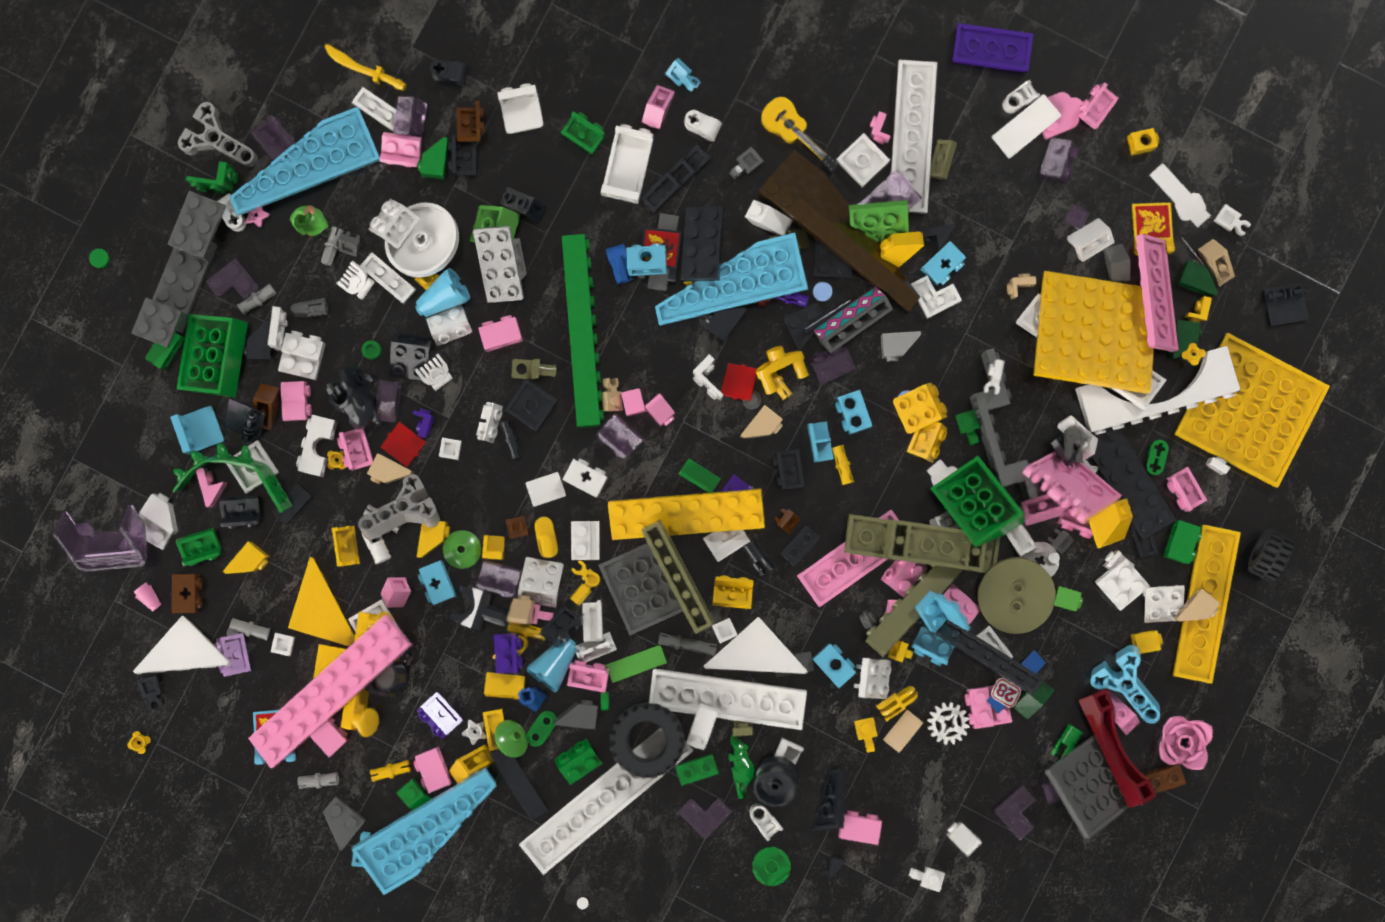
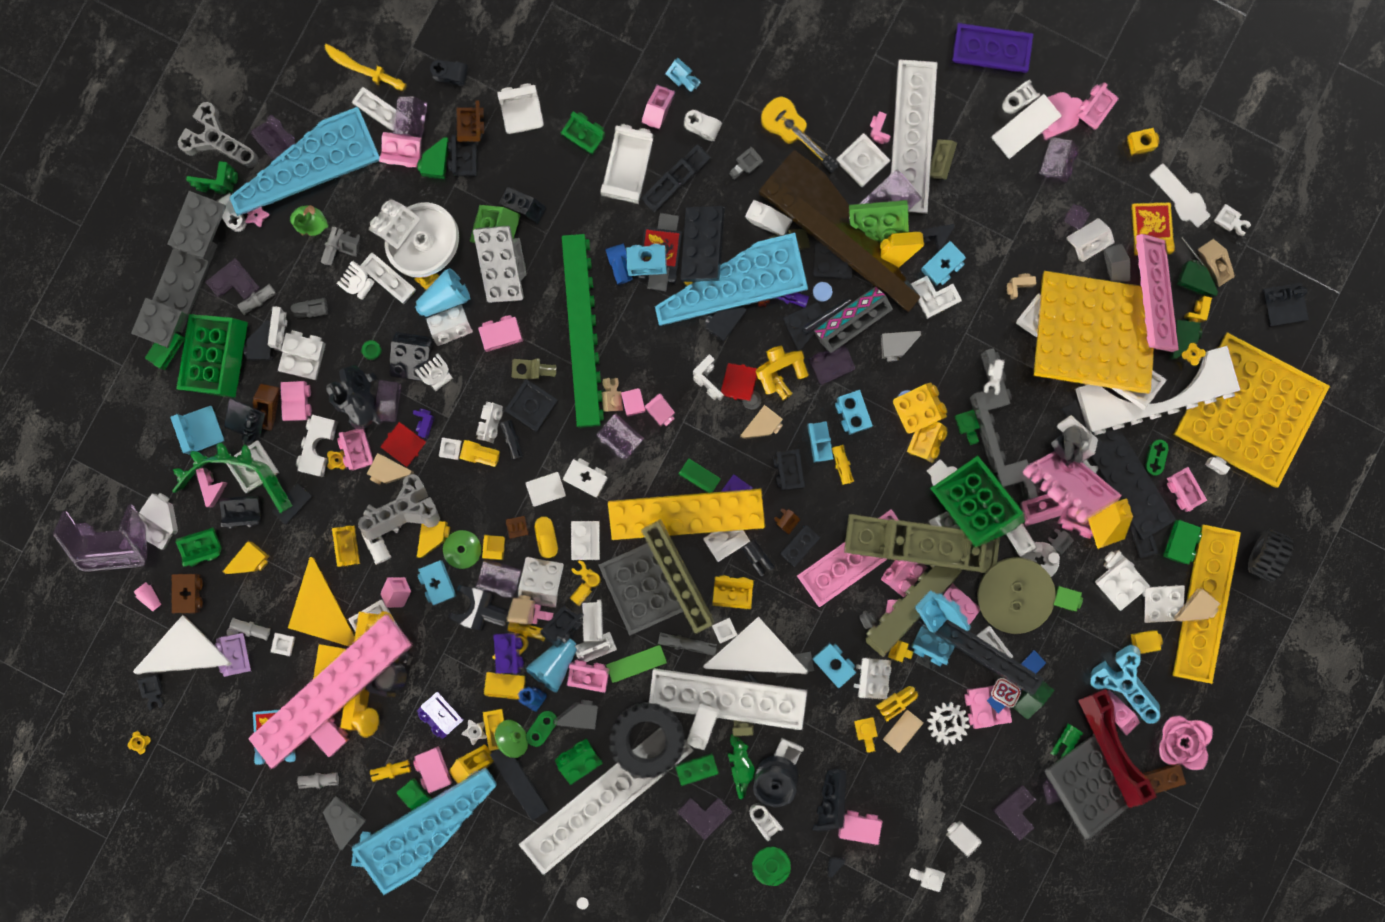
green tile [89,249,110,269] -> none
green tile [601,691,609,711] -> none
none -> yellow piece [459,440,500,467]

